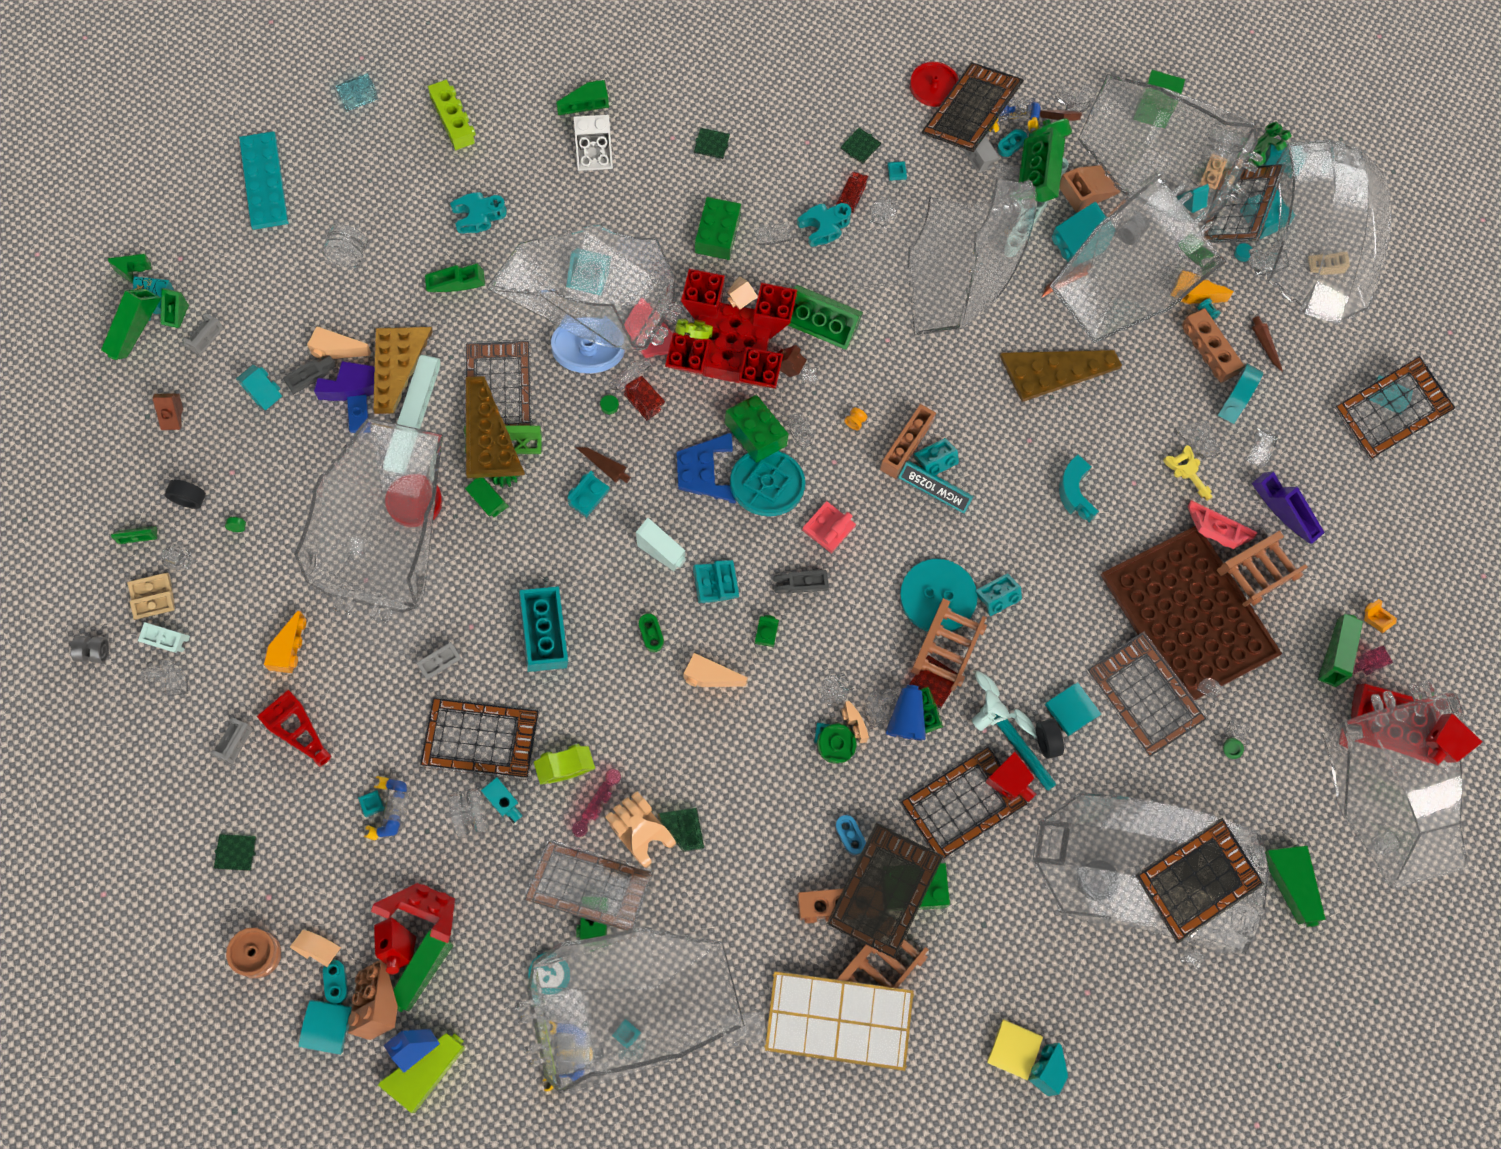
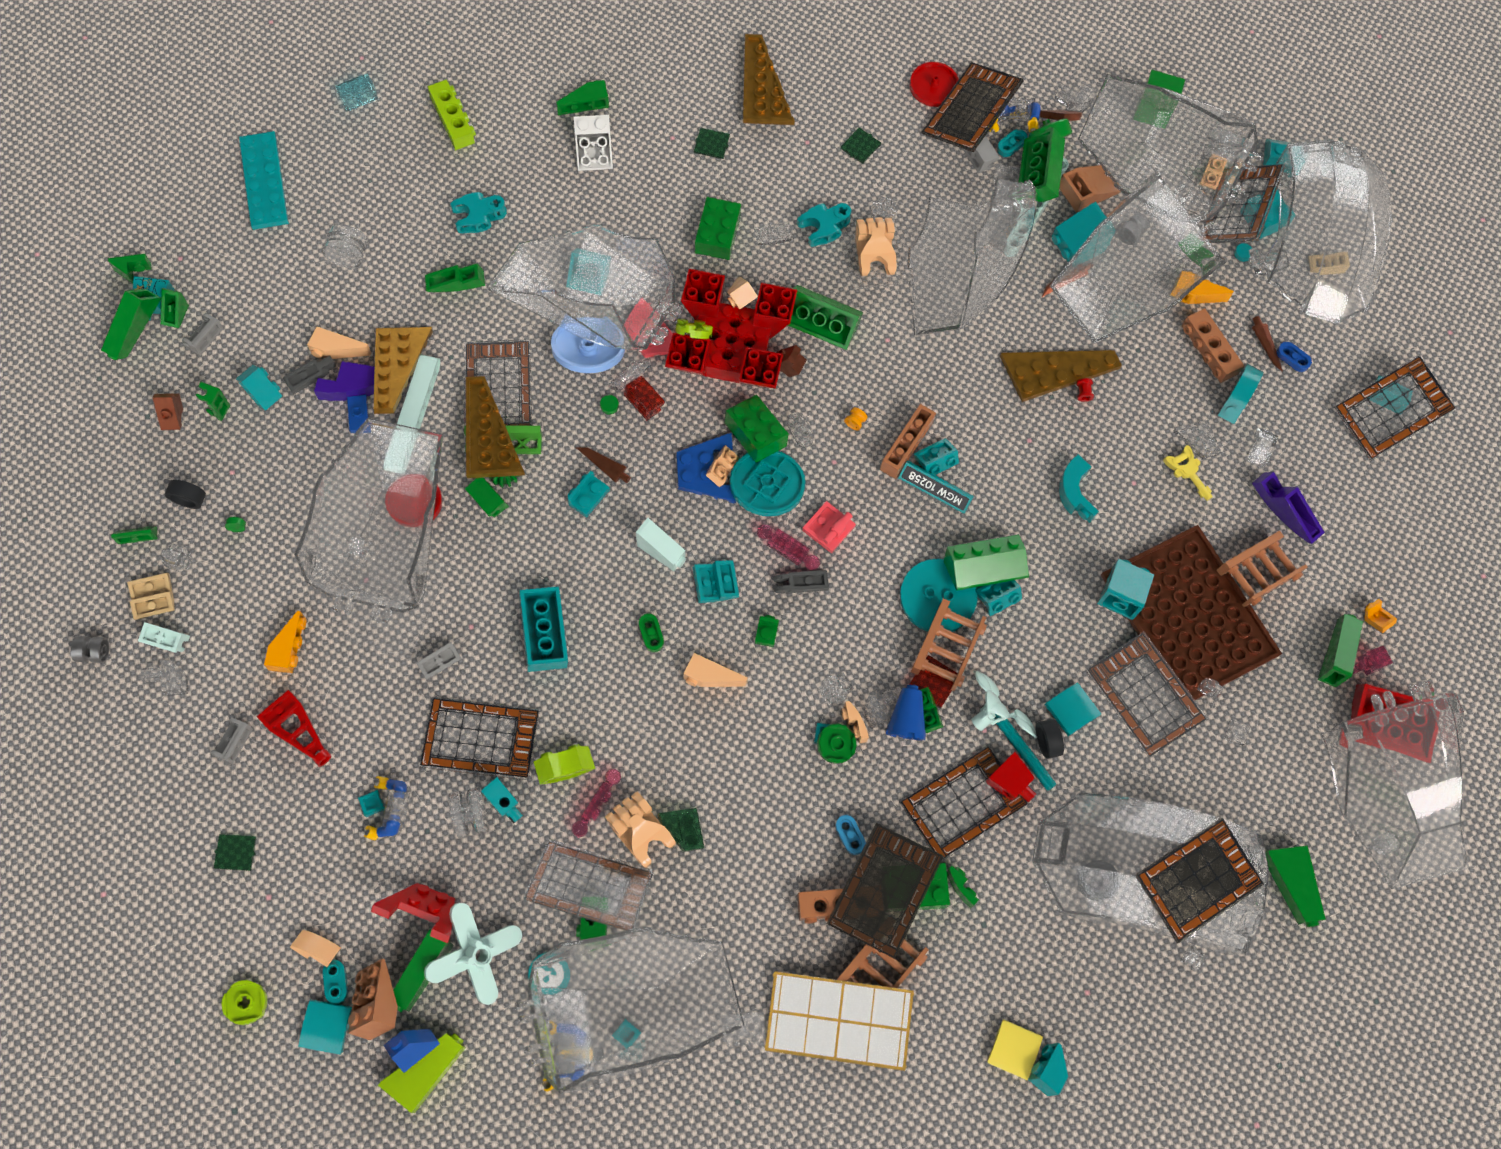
nougat wheel [226,928,281,979] -> none
red torso [374,917,416,974] -> none
clear wheel [801,365,819,385] -> none
clear red hinge [836,172,868,213] -> none
teal tile [887,161,907,181] -> none
teal slope [1176,184,1209,213] -> none
coral wing [1187,500,1258,549] -> none
teal bush [1197,298,1221,320] -> none
green tile [1223,738,1244,759] -> none
green plant [1243,121,1292,166] -> none
red torso [1426,713,1483,766] -> none
none -> green hinge [196,382,231,421]
none -> lime plate [222,980,267,1025]
none -> light aqua piece [424,903,522,1005]
none -> light nougat slope [706,445,739,487]
none -> pearl gold wing [743,34,795,125]
none -> clear pink plate [757,524,820,570]
none -> light nougat piece [855,217,897,276]
none -> slope [943,534,1029,591]
none -> green slope [947,866,979,909]
none -> red bush [1076,378,1094,402]
none -> teal slope [1097,558,1154,620]
none -> blue plate [1277,342,1312,372]

